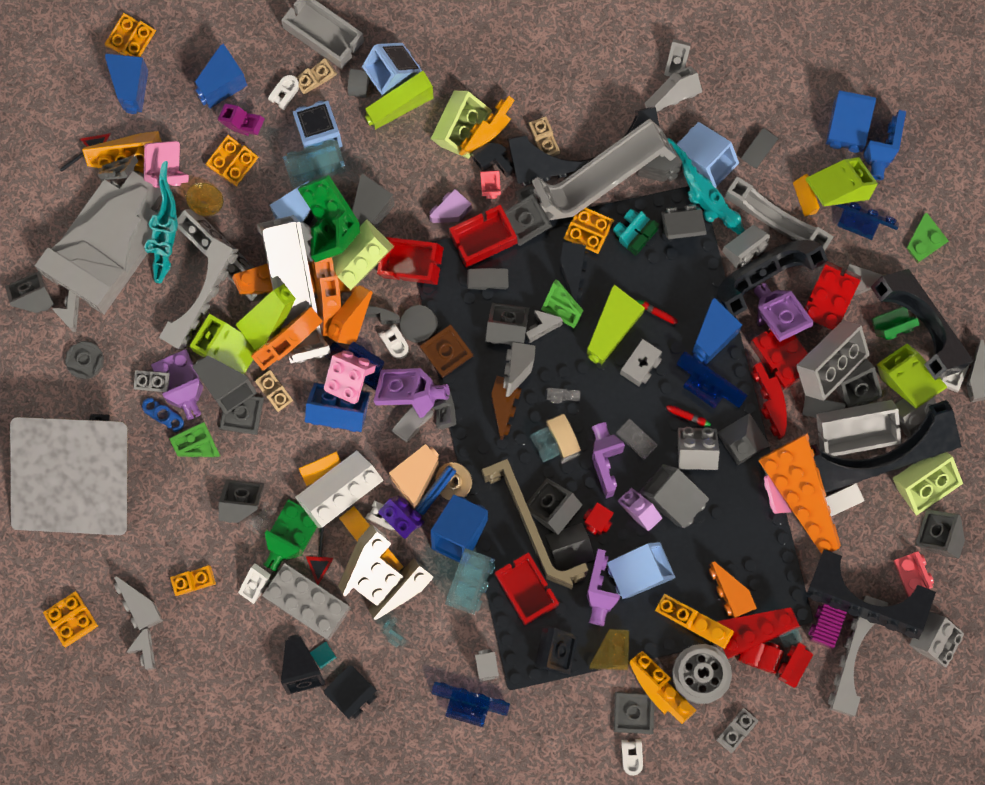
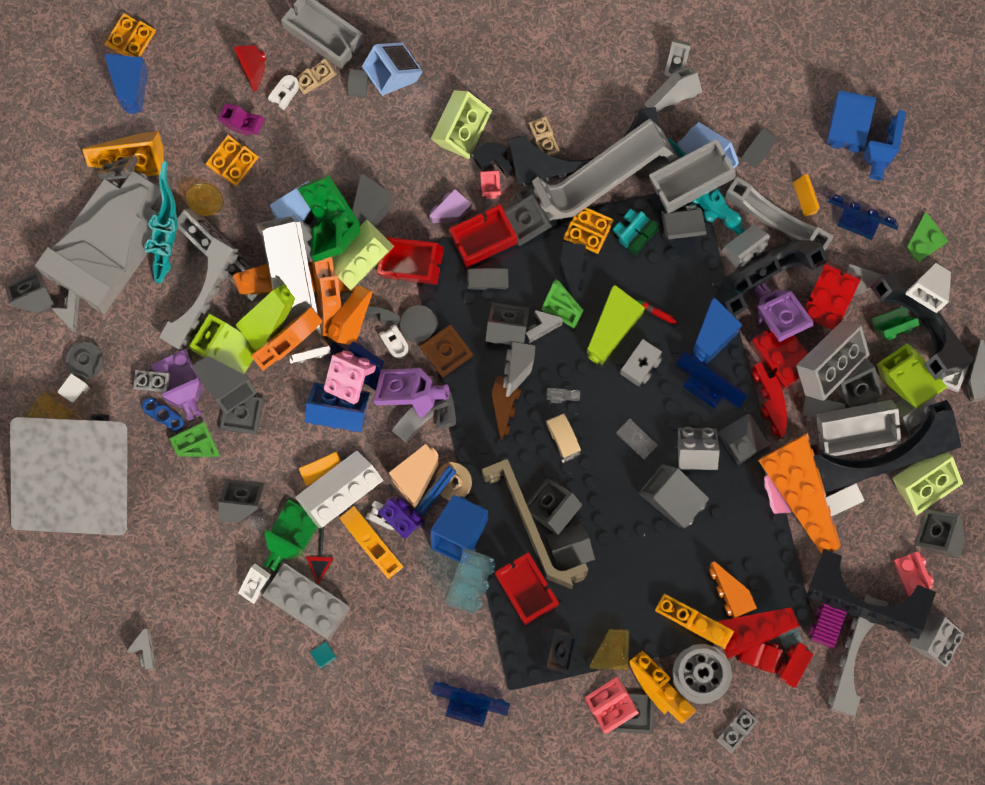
light orange slope [42,591,98,648] -> none
piece [60,133,111,172] -> none
light grey slope [114,576,163,631] -> none
bright pink bracket [144,141,188,188] -> none
light orange slope [170,565,216,596] -> none
blue slope [195,43,247,109] -> none
tan slope [255,370,293,412] -> none
black slope [281,635,326,695] -> none
clear light blue slope [283,140,346,188] -> none
slope [293,101,343,158] -> none
black bracket [324,665,378,720] -> none
wedge [338,524,433,620] -> none
lime slope [364,71,434,130] -> none
clear light blue bracket [383,617,407,648] -> none
light orange slope [459,96,515,156] -> none
light grey brick [475,649,499,682] -> none
clear light blue bracket [530,427,560,462] -> none
red brick [583,502,614,535] -> none
medium lavender plate [587,549,620,626] -> none
medium lavender plate [592,422,625,498] -> none
light blue slope [607,542,676,599] -> none
lavender slope [618,488,662,531] -> none
white plate [621,739,643,776] -> none
red piece [666,405,711,427] -> none
lime slope [805,157,878,206] -> none
none -> clear yellow wing [24,391,75,420]
none -> white panel [58,374,90,403]
none -> red slope [234,45,267,92]
none -> coral slope [585,677,639,734]
none -> light grey piece [649,139,736,213]
none -> white slope [906,263,951,313]

